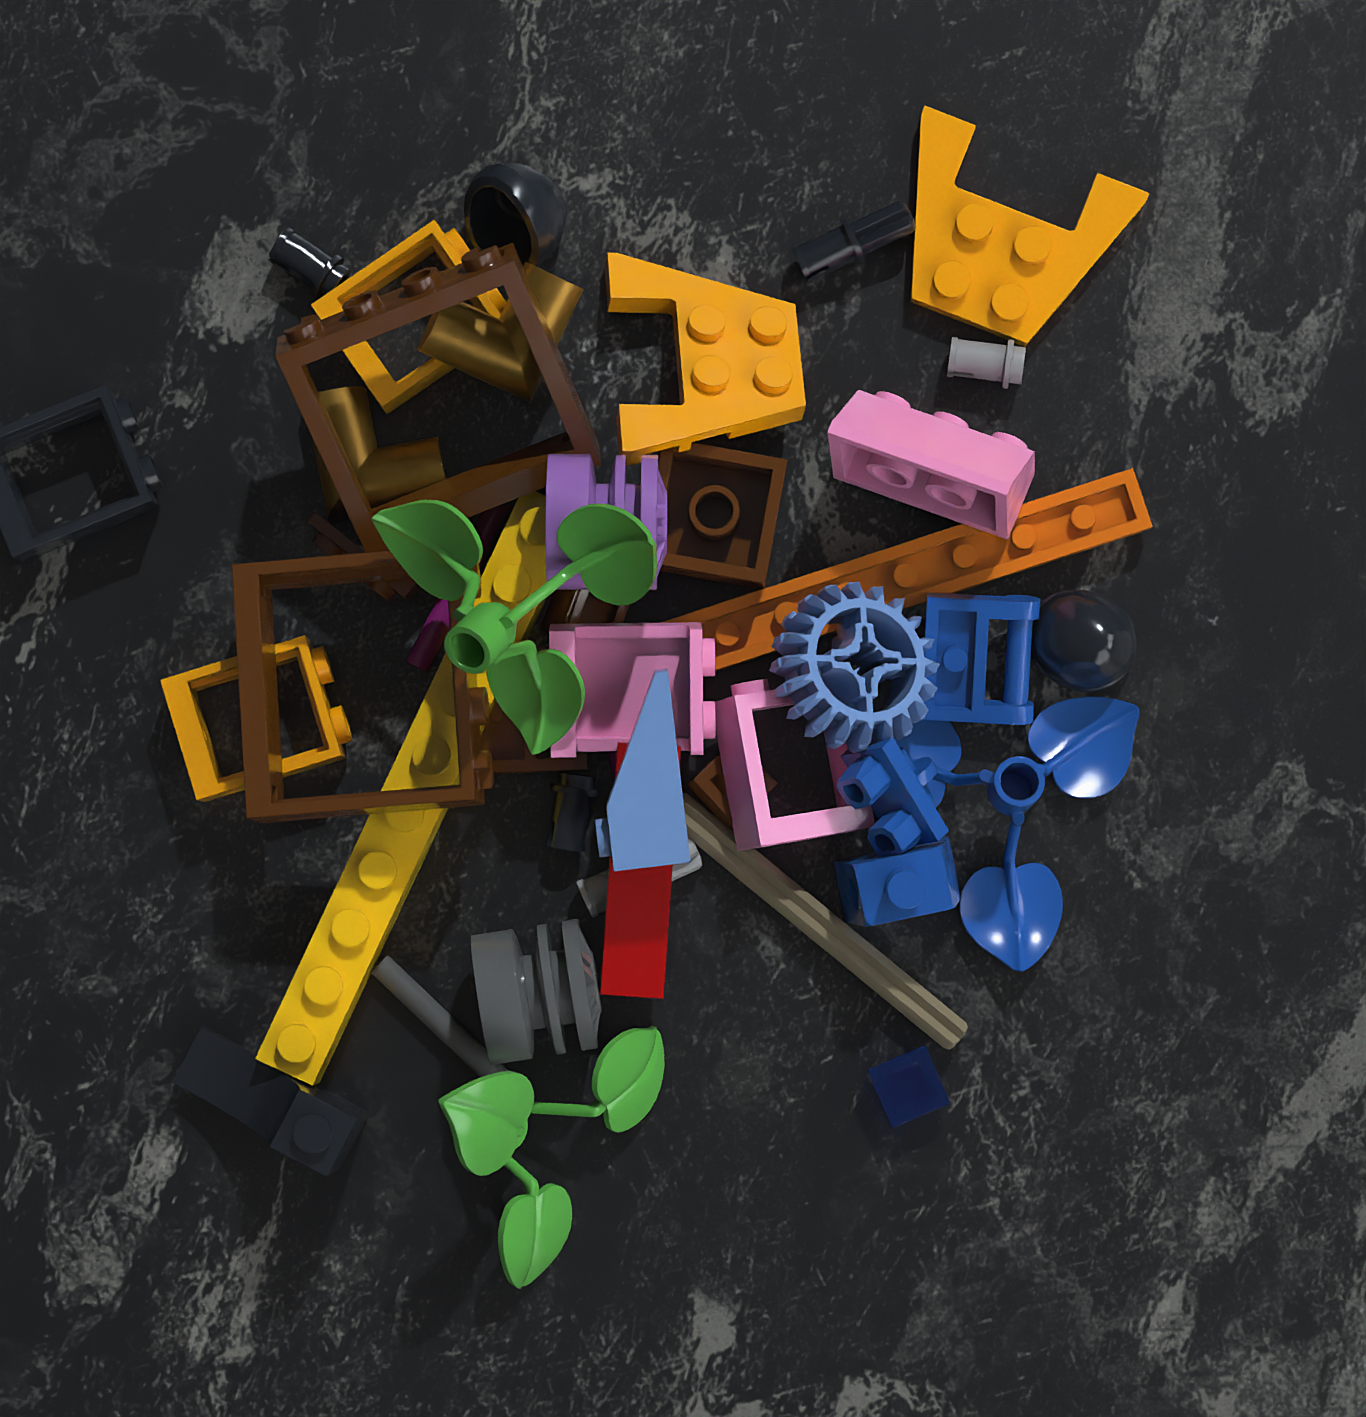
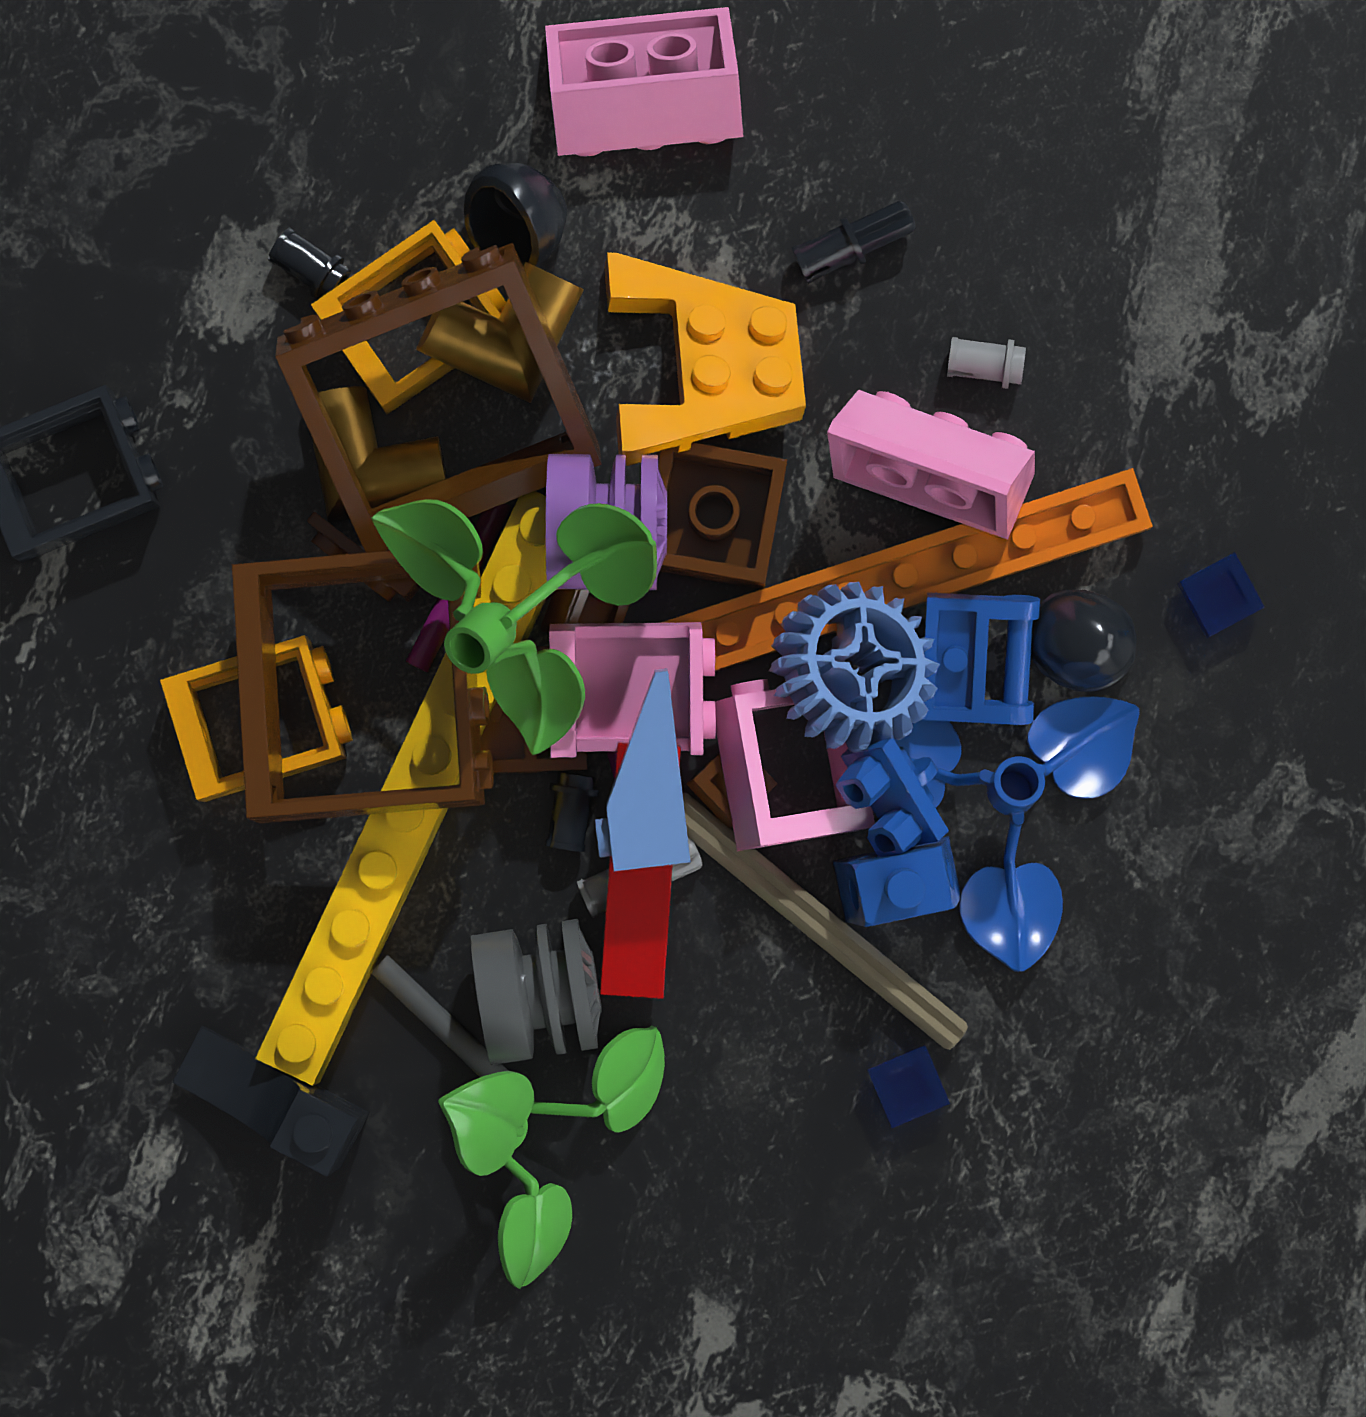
light orange wing [910,105,1149,347] -> none
none -> bright pink slope [545,7,743,156]
none -> clear blue plate [1177,552,1265,638]

